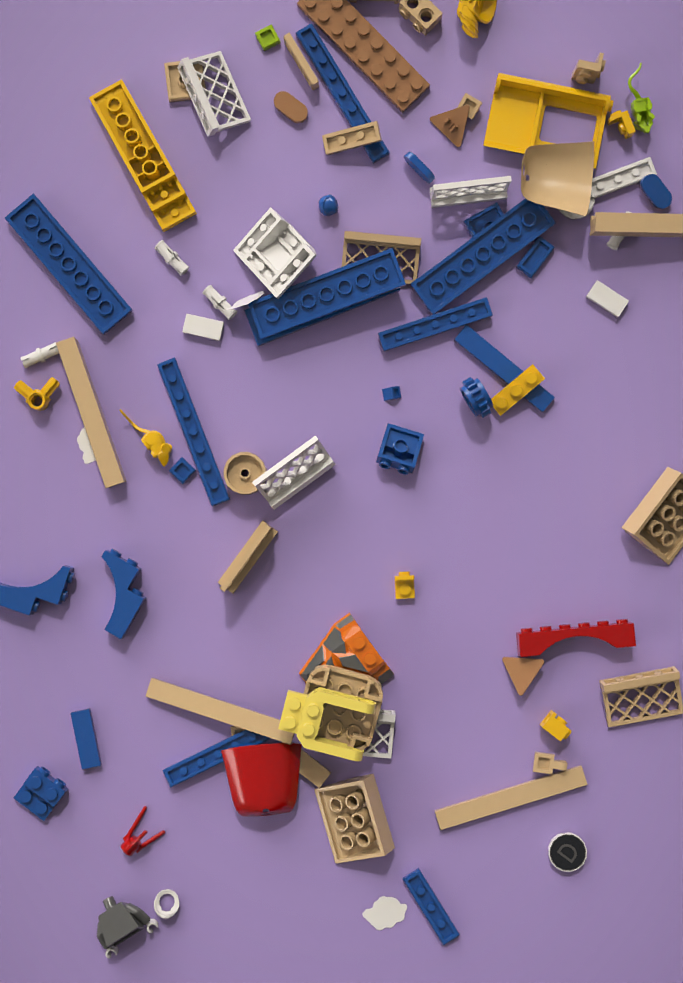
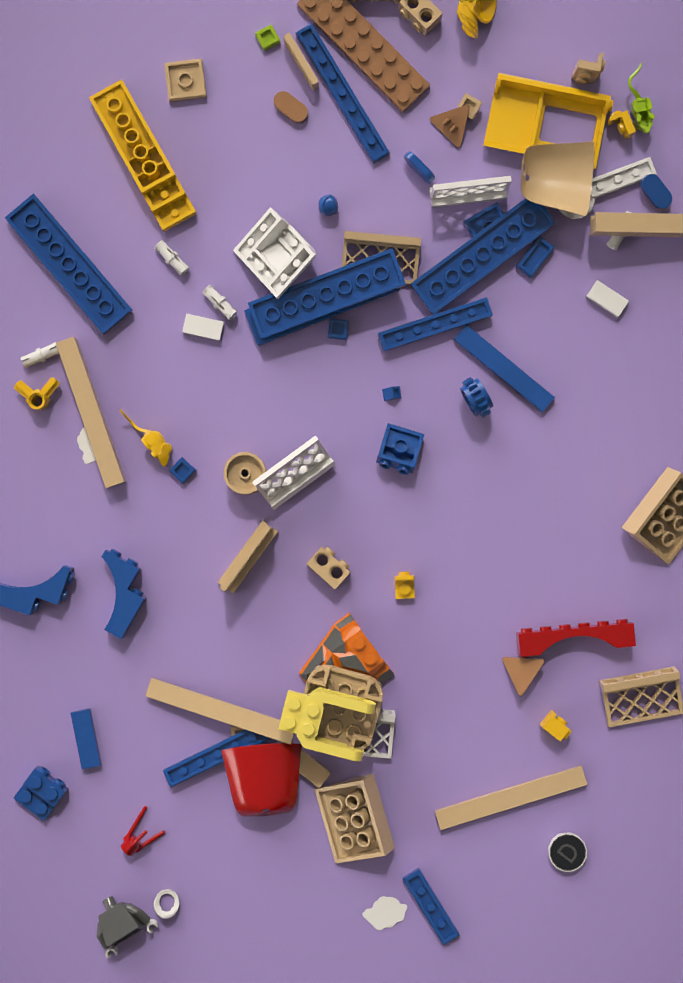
blue tile [157,357,230,506] -> none
white fence [177,51,251,137] -> none
white sticker [227,291,265,310] -> none
tan plate [322,121,382,155] -> none
yellow plate [491,364,545,416] -> none
tan plate [532,751,567,774] -> none
none -> tan brick [307,546,350,589]
none -> blue tile [328,318,349,340]

